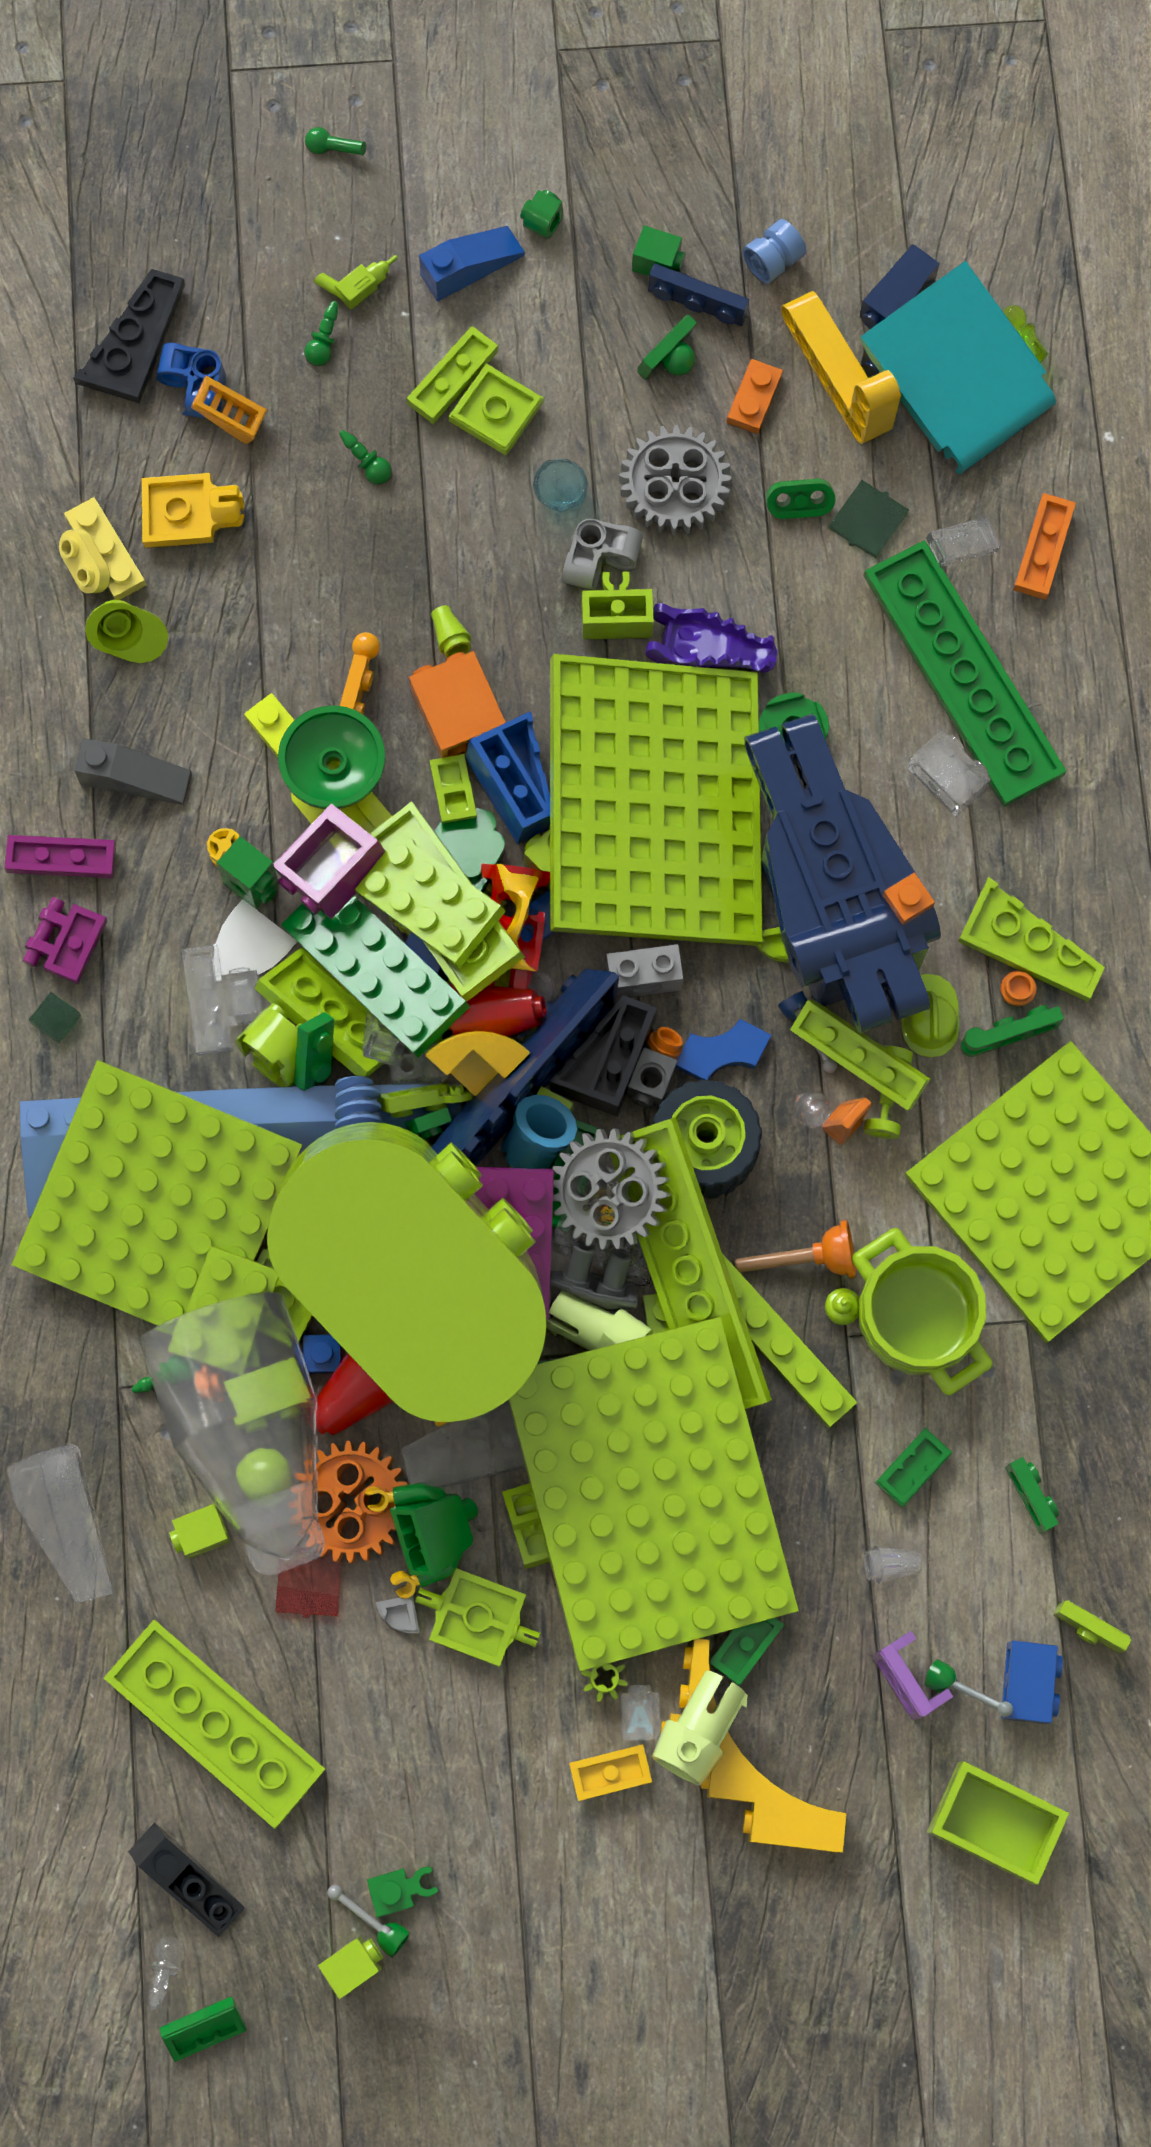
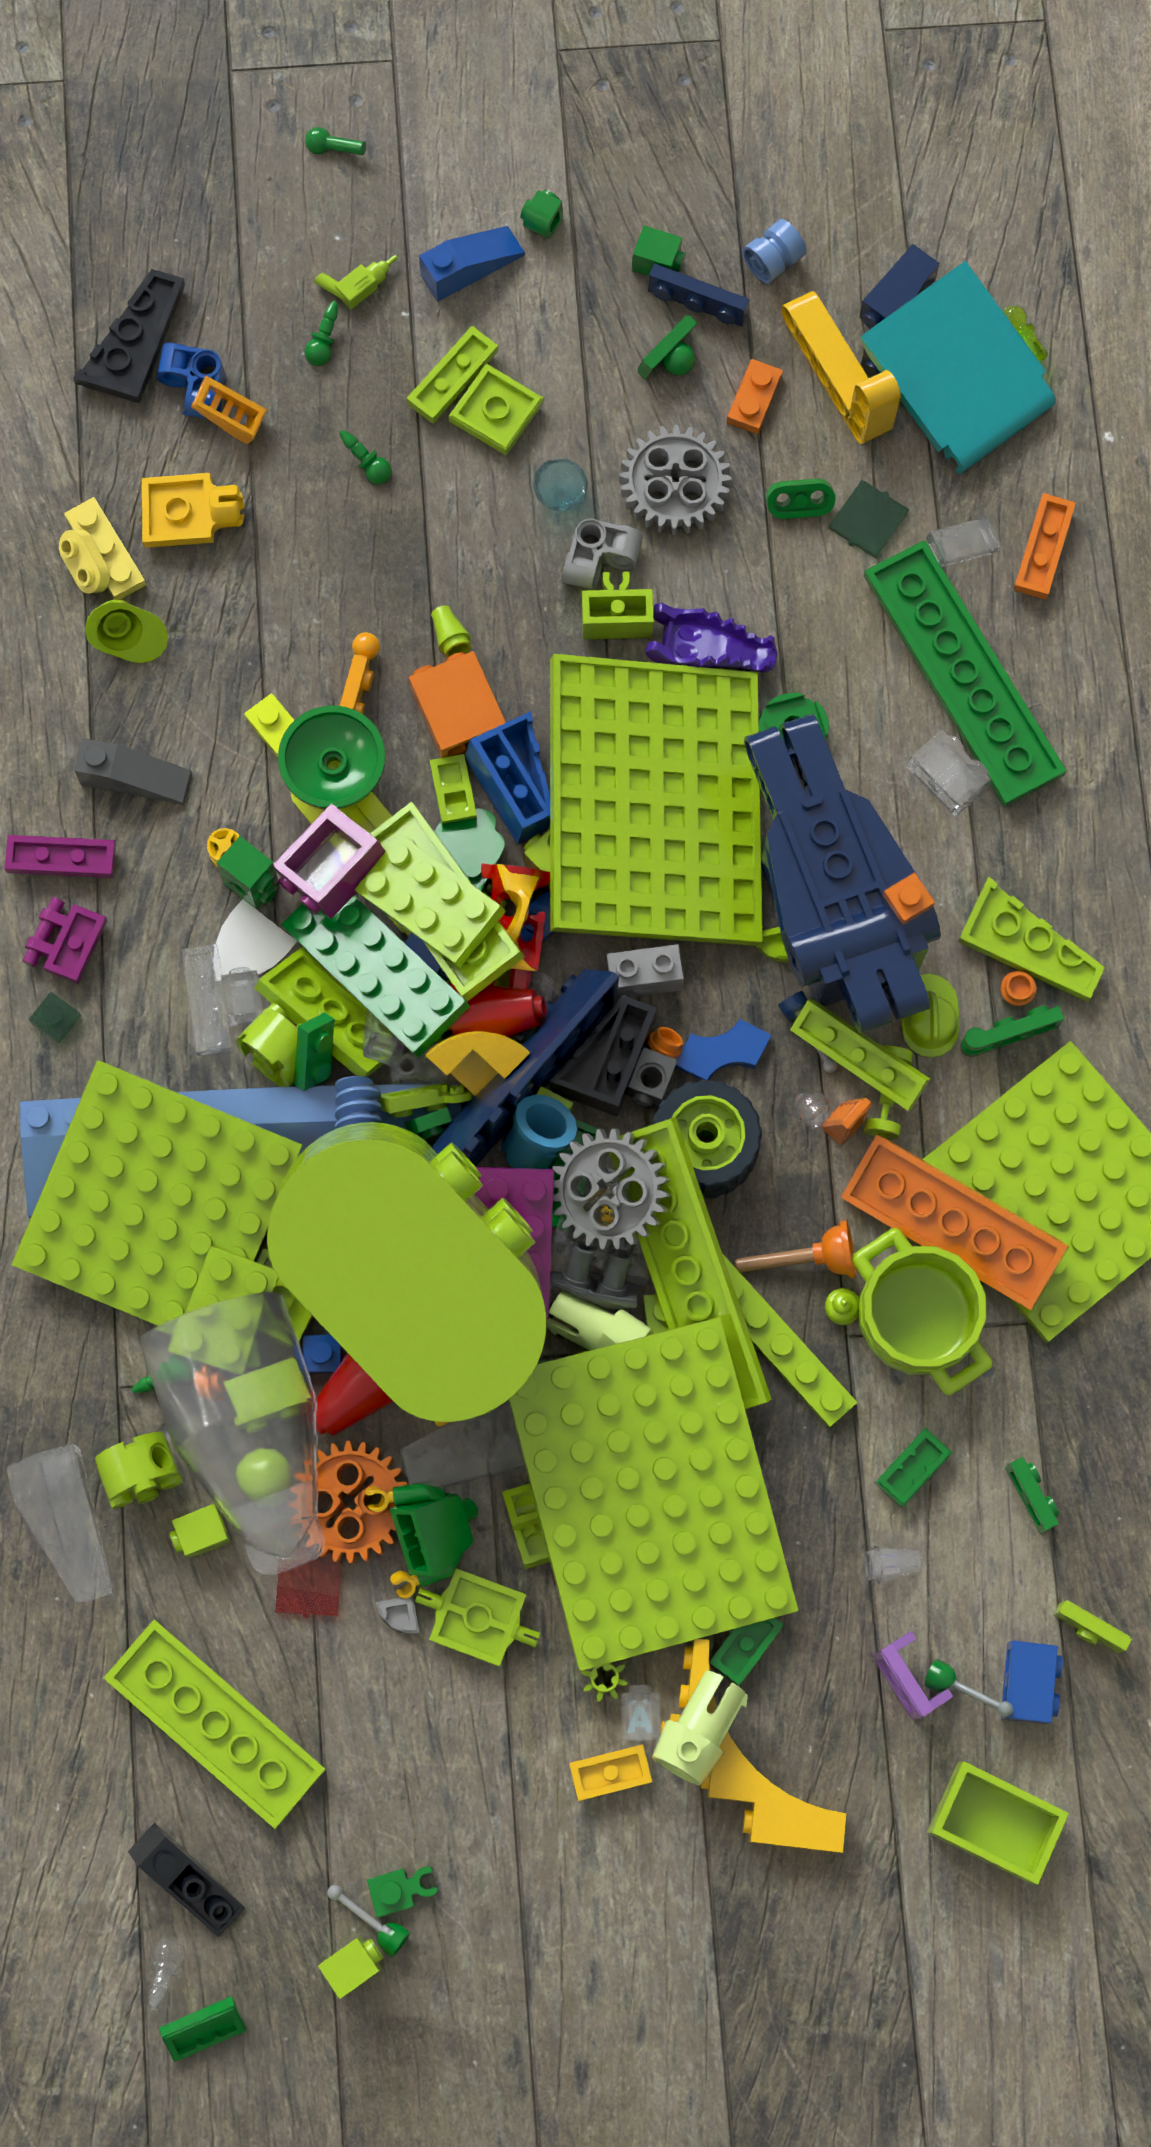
none -> lime brick [95,1431,183,1509]
none -> orange plate [840,1134,1069,1310]

